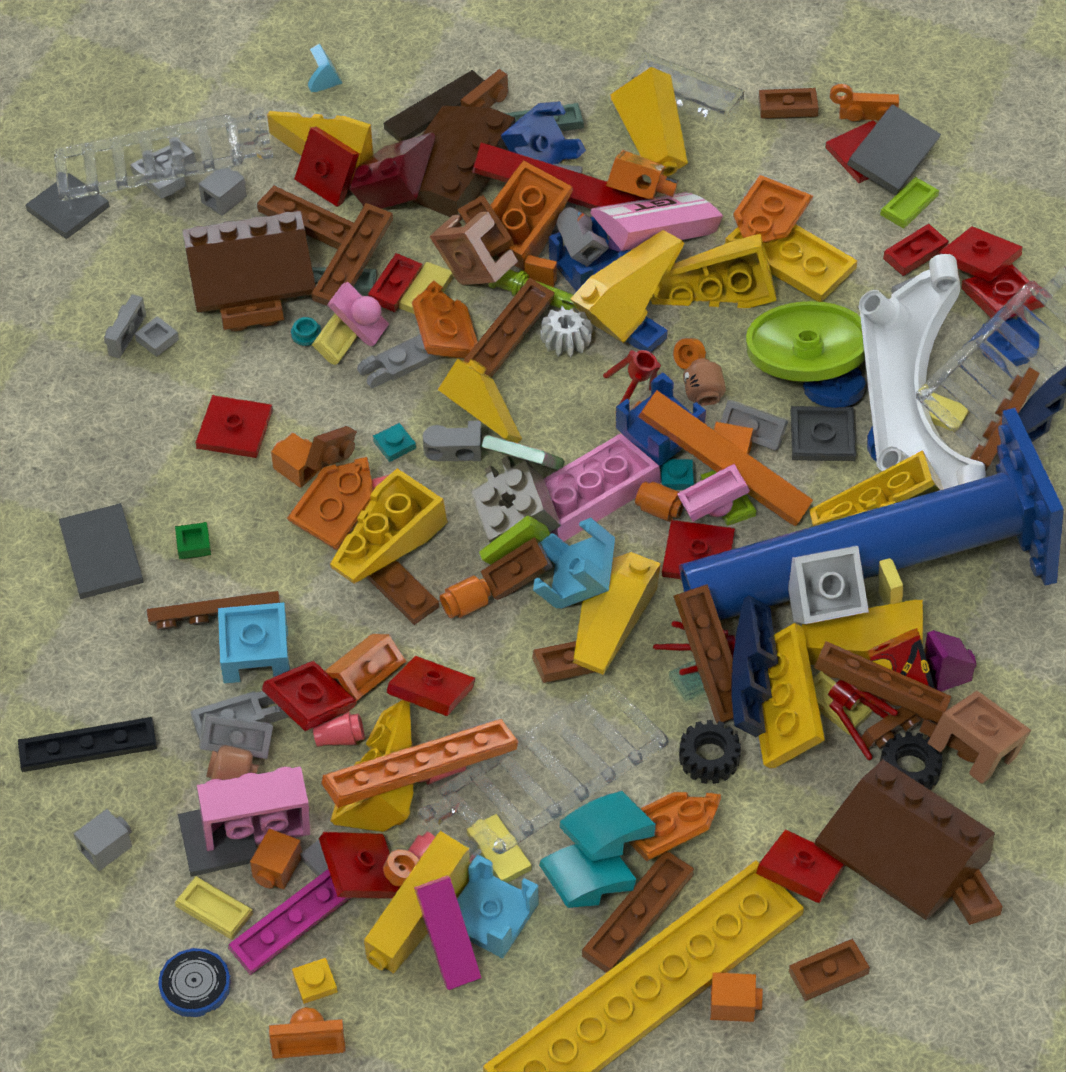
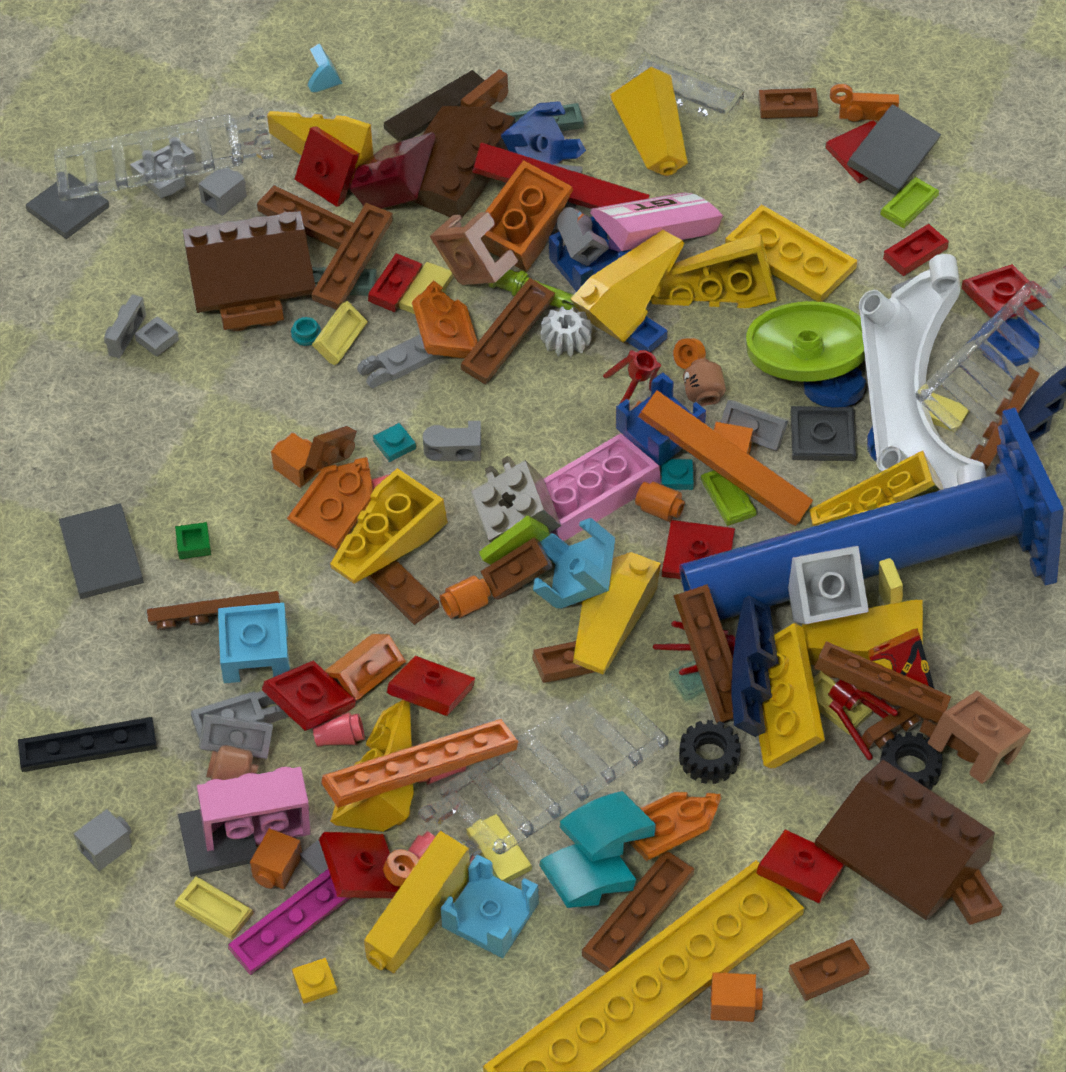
tile [158,948,231,1017] -> none
red plate [195,395,273,458] -> none
orange tile [269,1007,345,1059] -> none
bright pink tile [327,282,389,346] -> none
dark pink tile [414,875,482,990] -> none
yellow slope [438,358,522,443] -> none
dark orange plate [457,195,514,257] -> none
tile [481,435,565,470] -> none
orange tile [525,255,557,287] -> none
orange torso [606,150,679,199] -> none
bright pink tile [677,464,750,522] -> none
orange tile [733,175,813,242] -> none
magenta slope [924,630,976,692] -> none
red plate [939,226,1023,282] -> none

